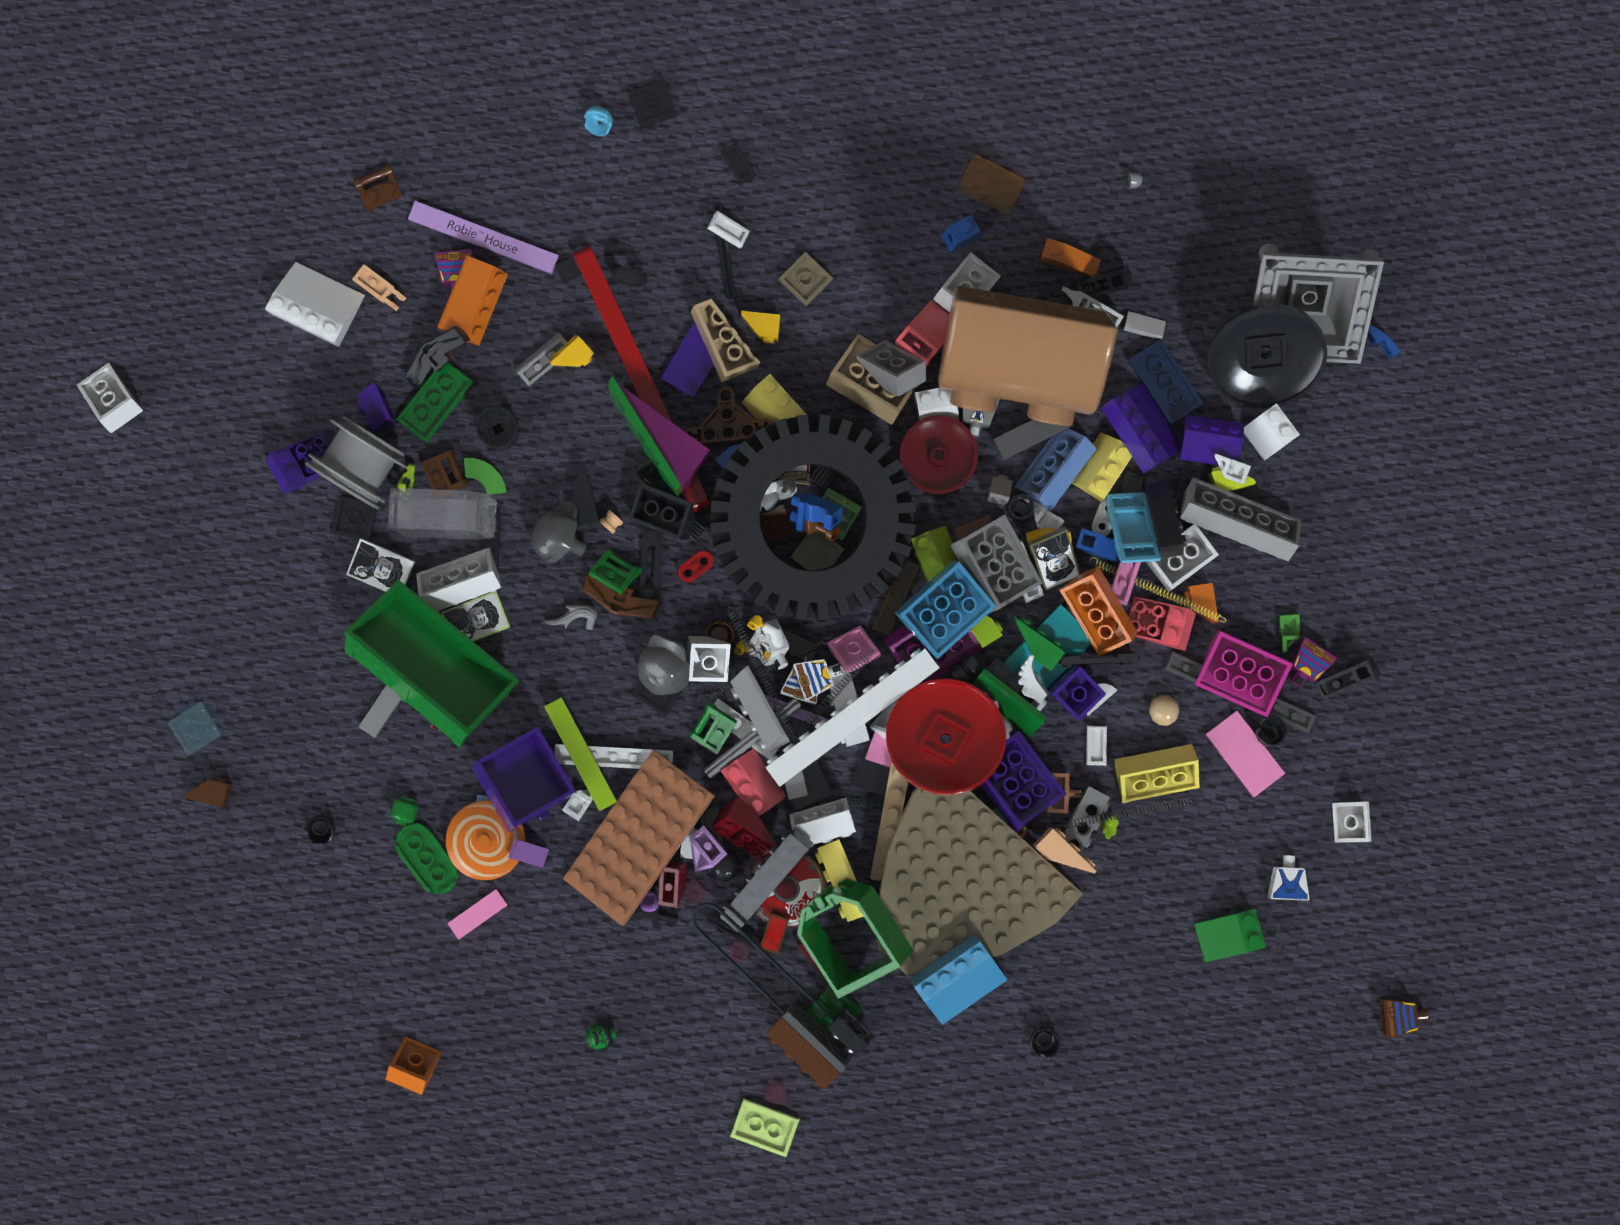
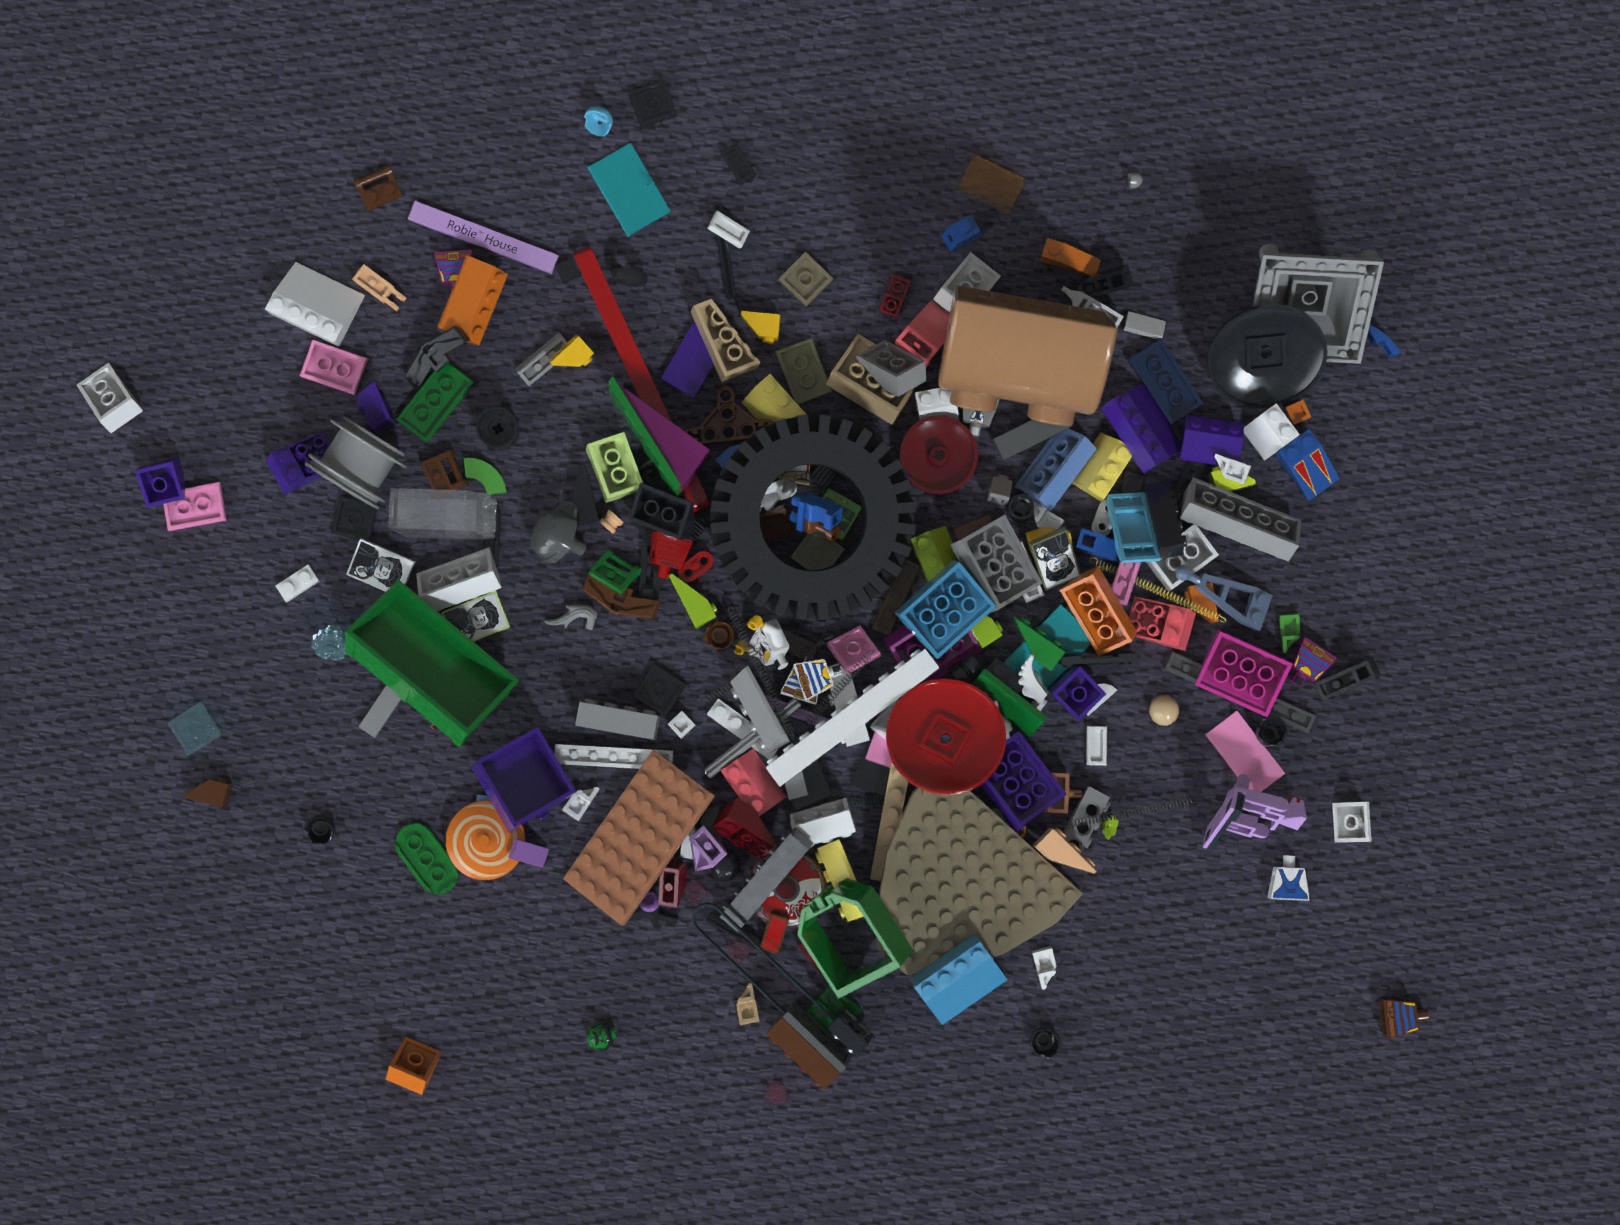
green head [390,796,419,826] -> none
lime helmet [393,463,415,497] -> none
bright pink tile [447,889,508,940] -> none
lime tile [544,697,617,811] -> none
dark grey piece [638,634,690,695] -> none
white slope [686,636,730,682] -> none
green plate [689,702,737,754] -> none
yellowish green tile [730,1098,800,1157] -> none
light yellow slope [1115,744,1199,803] -> none
green slope [1194,908,1266,962] -> none
none -> dark purple slope [135,457,185,508]
none -> bright pink tile [164,482,227,531]
none -> white plate [276,564,320,602]
none -> bright pink tile [300,340,368,395]
none -> clear light blue plant [311,625,348,661]
none -> light grey brick [575,699,660,740]
none -> yellowish green slope [586,432,643,503]
none -> teal container [587,143,671,237]
none -> red torso [650,532,693,579]
none -> white plate [668,711,696,739]
none -> lime slope [669,574,718,629]
none -> tan slope [736,983,760,1025]
none -> olive tile [775,338,832,405]
none -> dark red slope [879,274,911,318]
none -> white slope [1032,946,1056,990]
none -> sand blue plate [1175,565,1273,631]
none -> lavender container [1203,774,1307,851]
none -> blue slope [1274,429,1340,501]
none -> orange plate [1284,400,1311,425]

